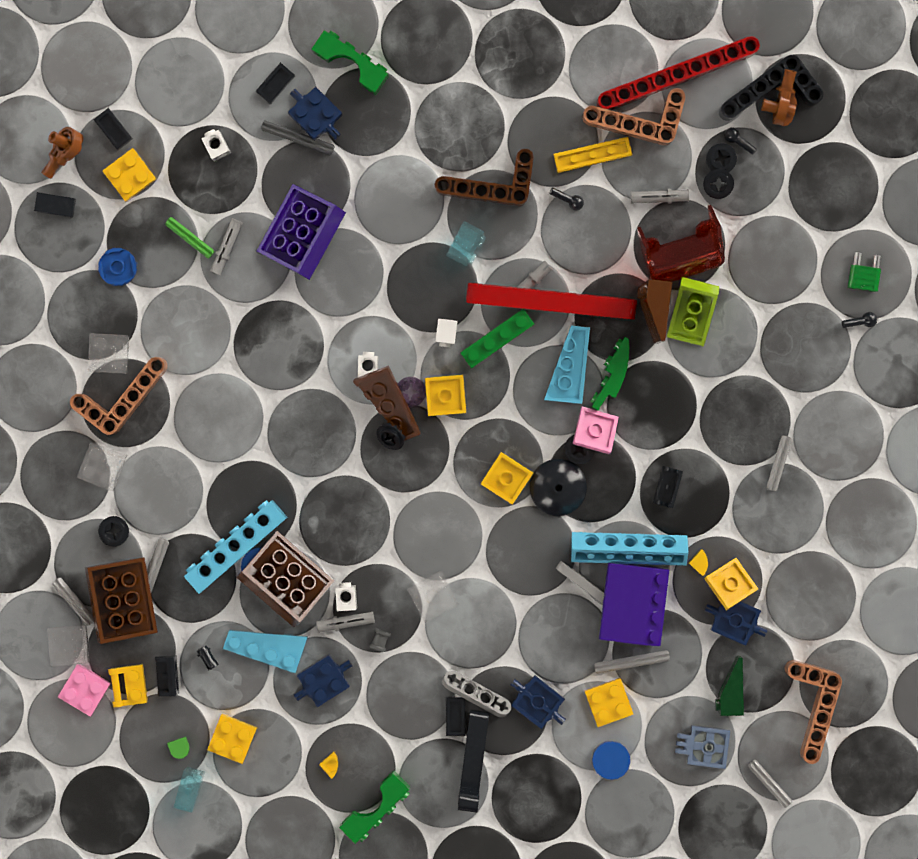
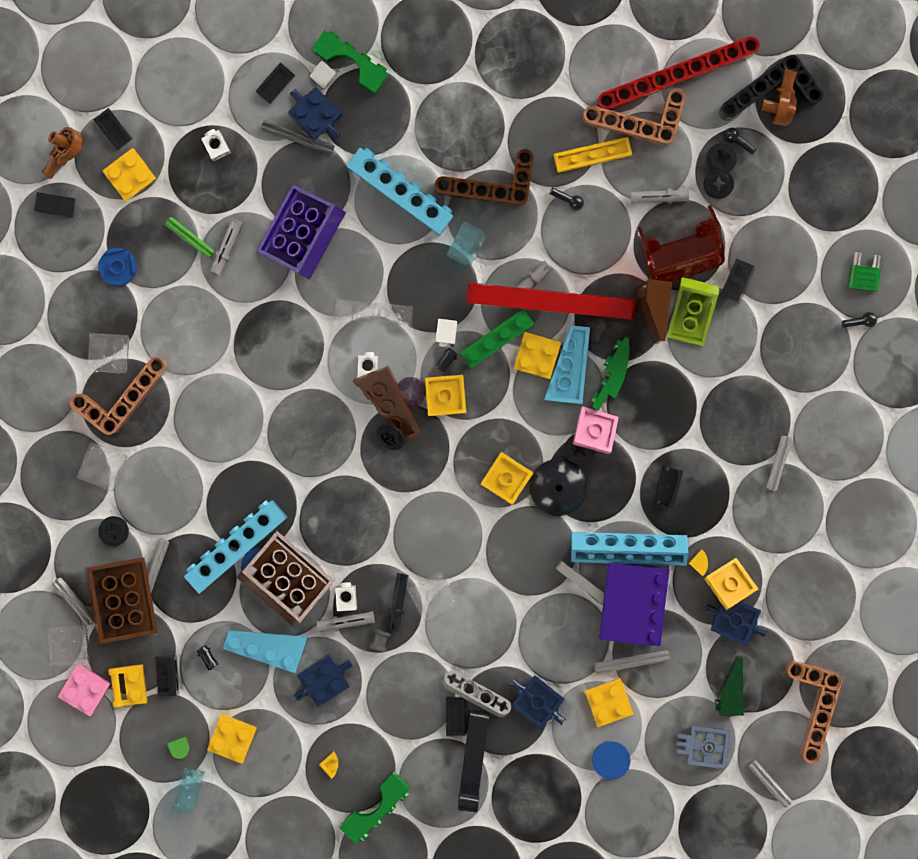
none -> white slope [310,61,337,89]
none -> clear slope [334,300,413,326]
none -> medium azure brick [347,148,454,236]
none -> black pin [387,573,409,632]
none -> black pin [435,348,458,373]
none -> yellow plate [513,332,561,379]
none -> black hinge [721,258,755,304]

